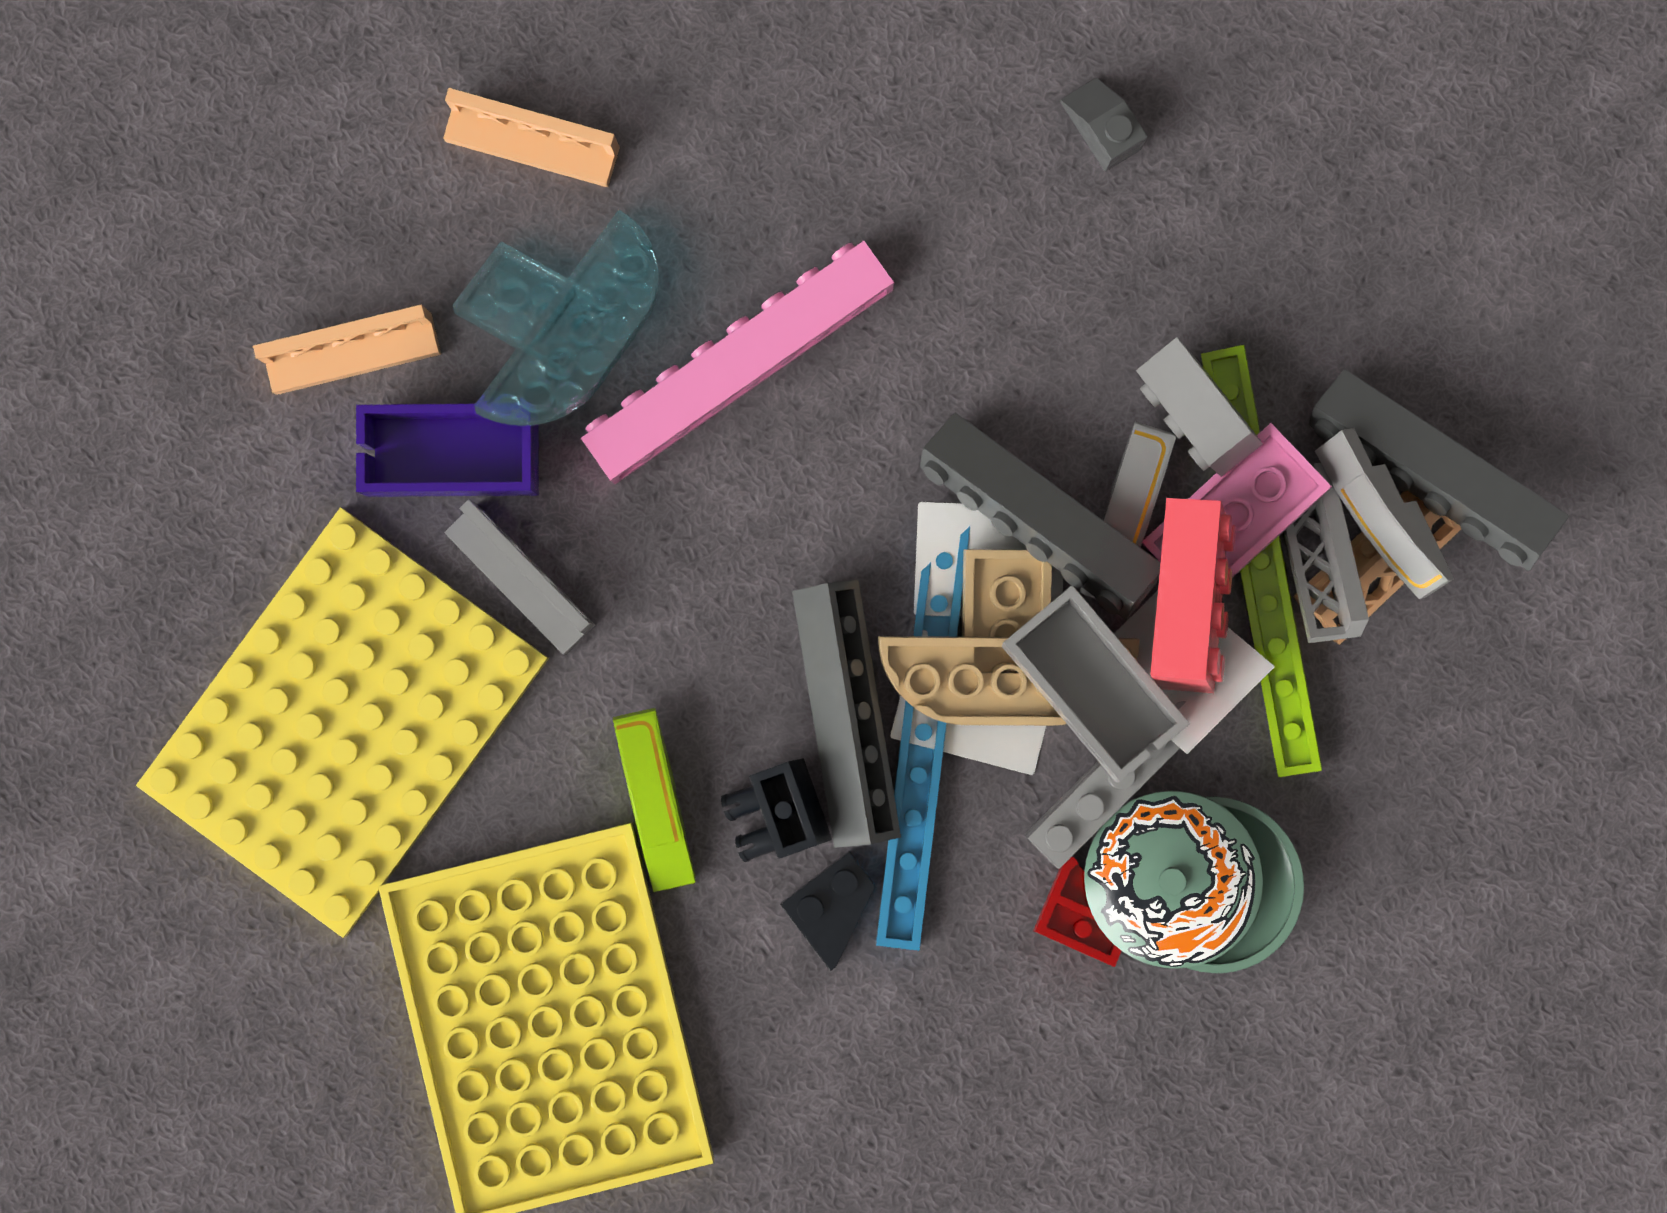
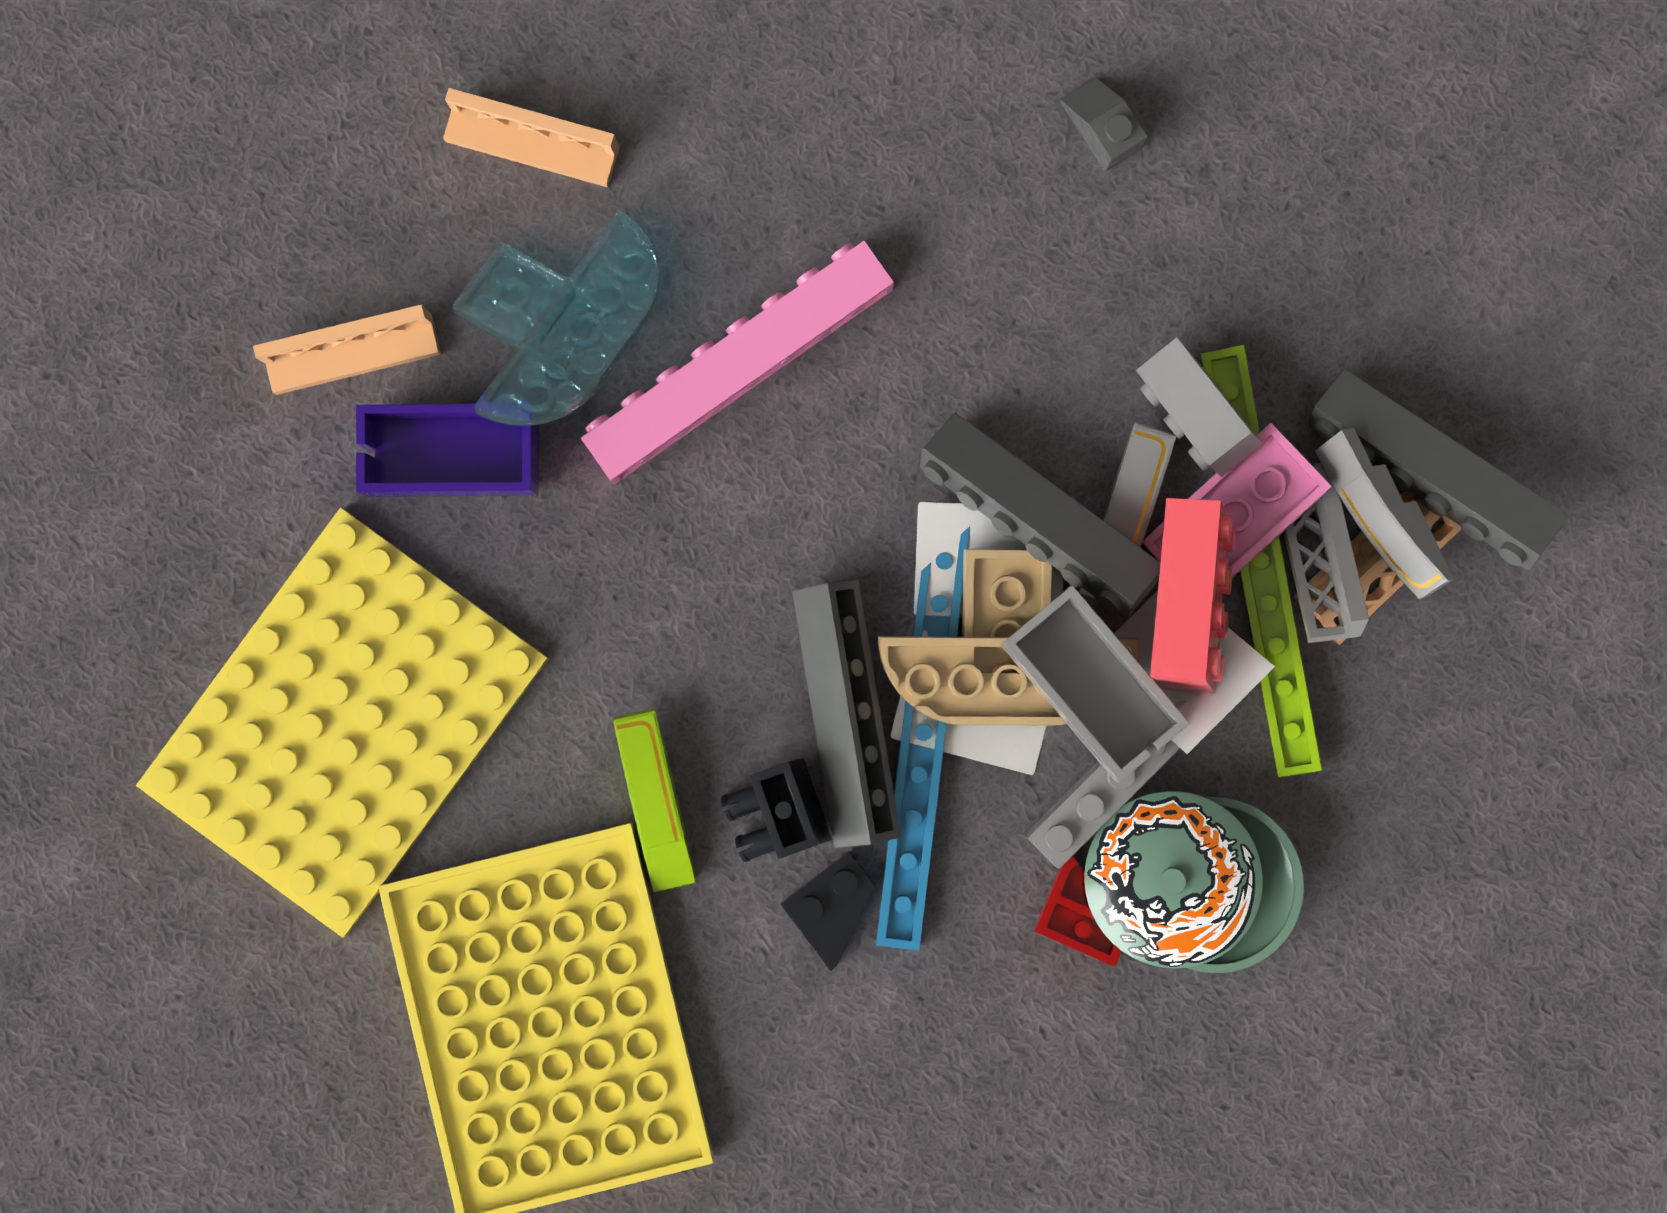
light grey fence [444,499,596,655] -> none

